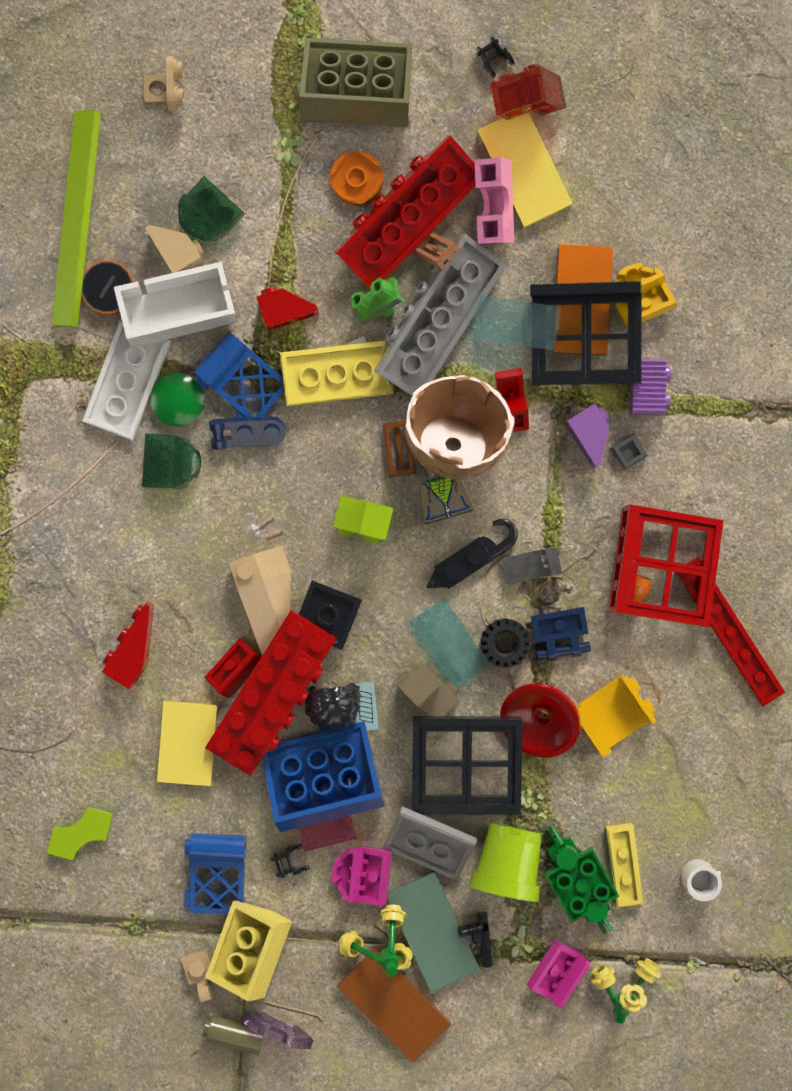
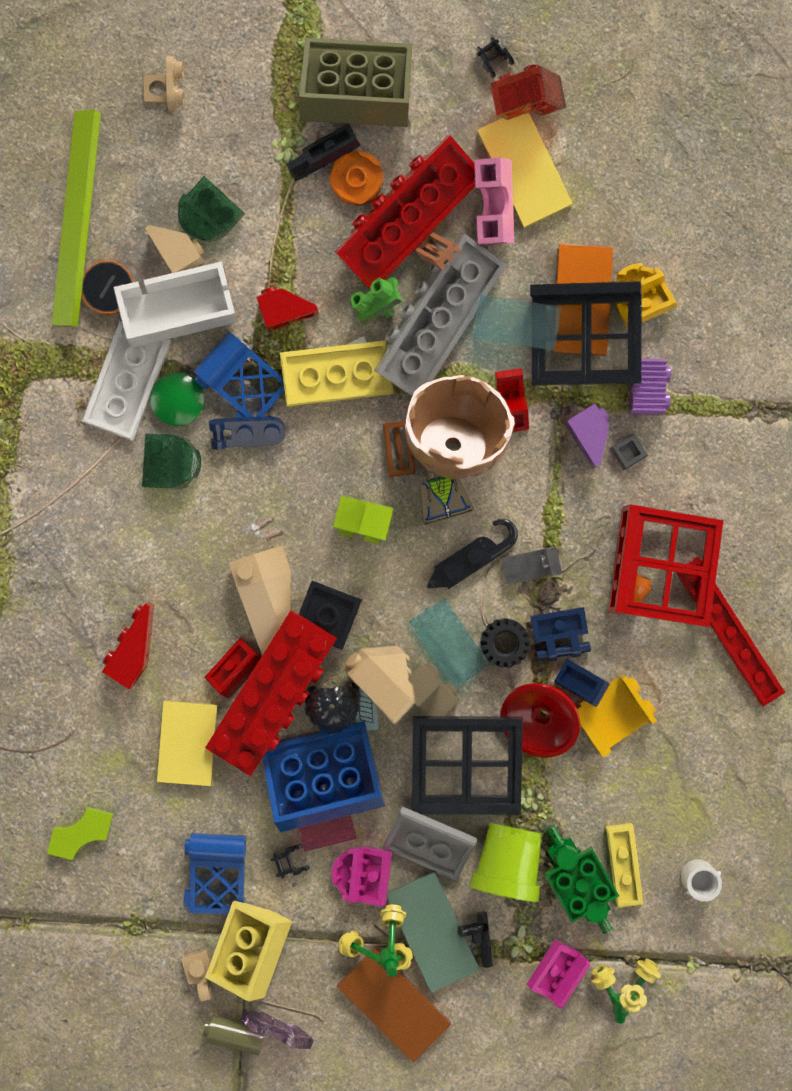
none -> black hinge [286,123,361,181]
none -> tan wedge [343,646,415,724]
none -> dark blue tile [554,659,610,707]

